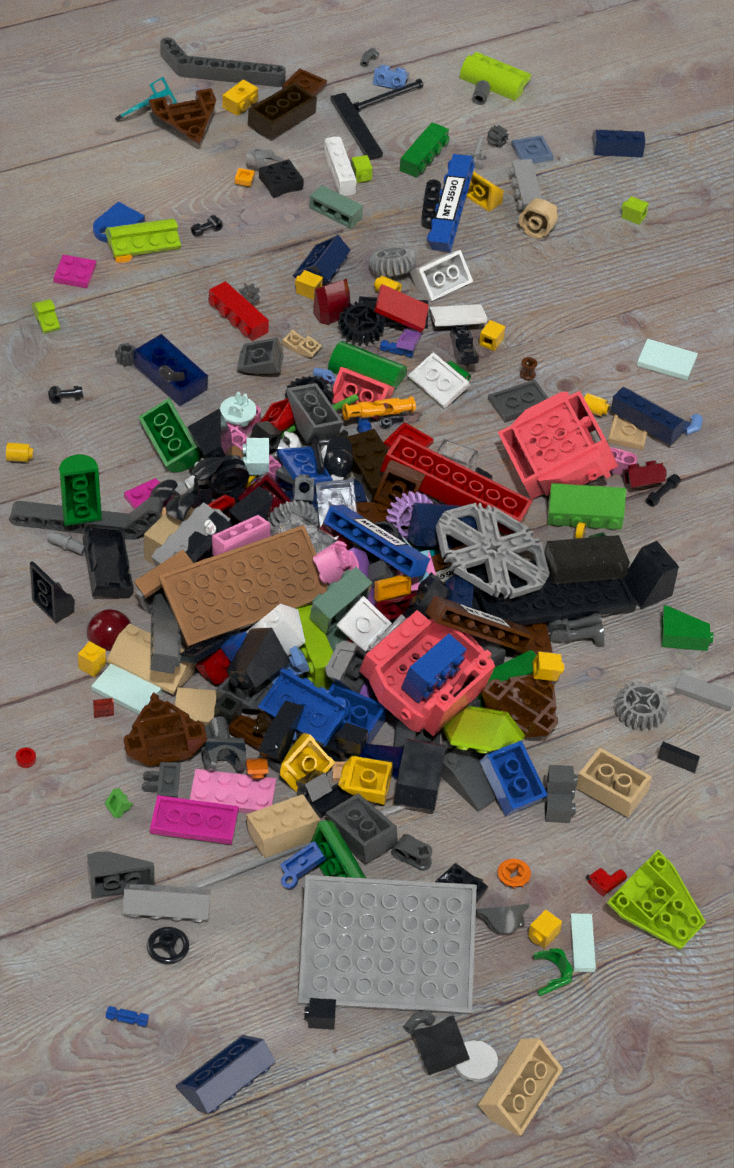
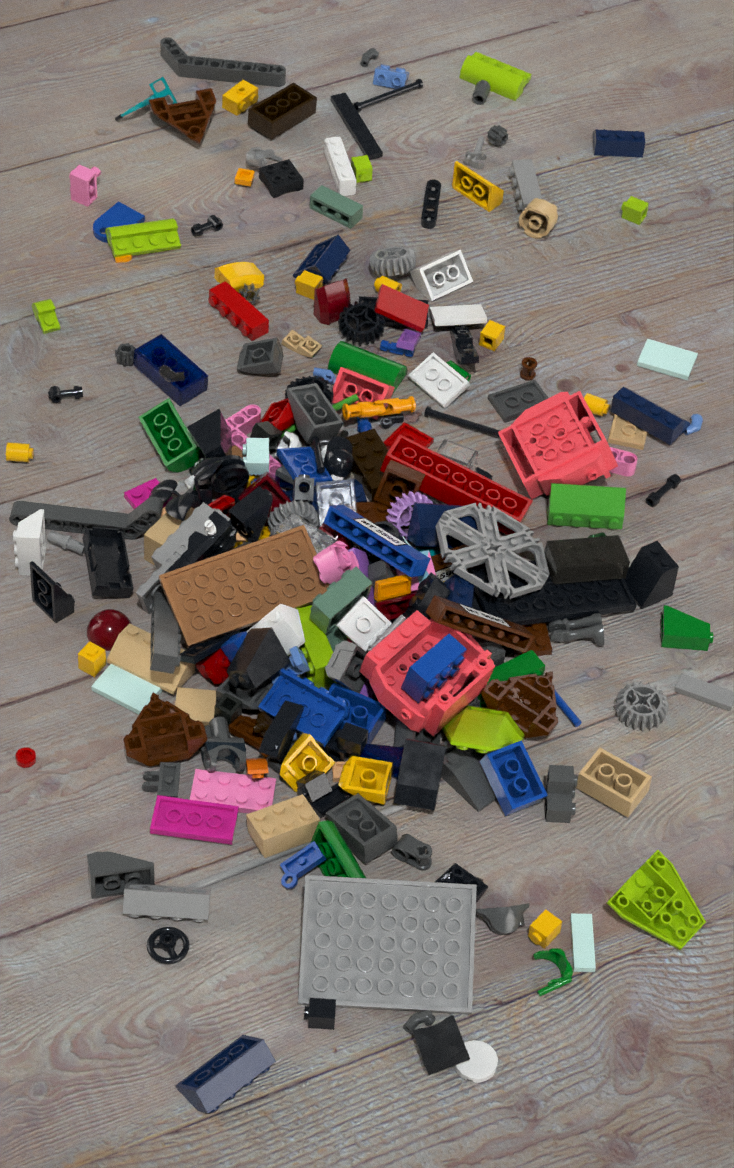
dark pink plate [53,254,97,288] -> none
green brick [59,454,102,526] -> none
clear red tile [93,698,114,718] -> none
bright green tile [105,788,133,818] -> none
blue axle [106,1006,149,1027] -> none
medium nougat tile [134,549,193,598] -> none
bright pink brick [212,515,270,556] -> none
light aqua plate [220,392,257,427] -> none
reddish brown plate [282,68,327,96] -> none
green brick [399,122,450,178] -> none
blue brick [427,154,475,252] -> none
tan slope [478,1038,563,1136] -> none
orange gear [497,858,531,889] -> none
sand blue tile [511,135,554,164] -> none
yellow brick [532,652,564,681] -> none
yellow tile [575,522,587,542] -> none
red piece [586,868,627,896] -> none
dark red brick [623,460,667,488] -> none
black tile [658,742,700,773] -> none
none -> white slope [13,509,46,576]
none -> bright pink brick [69,164,101,207]
none -> yellow slope [214,262,264,294]
none -> black bar [424,406,501,438]
none -> blue bar [555,690,582,727]

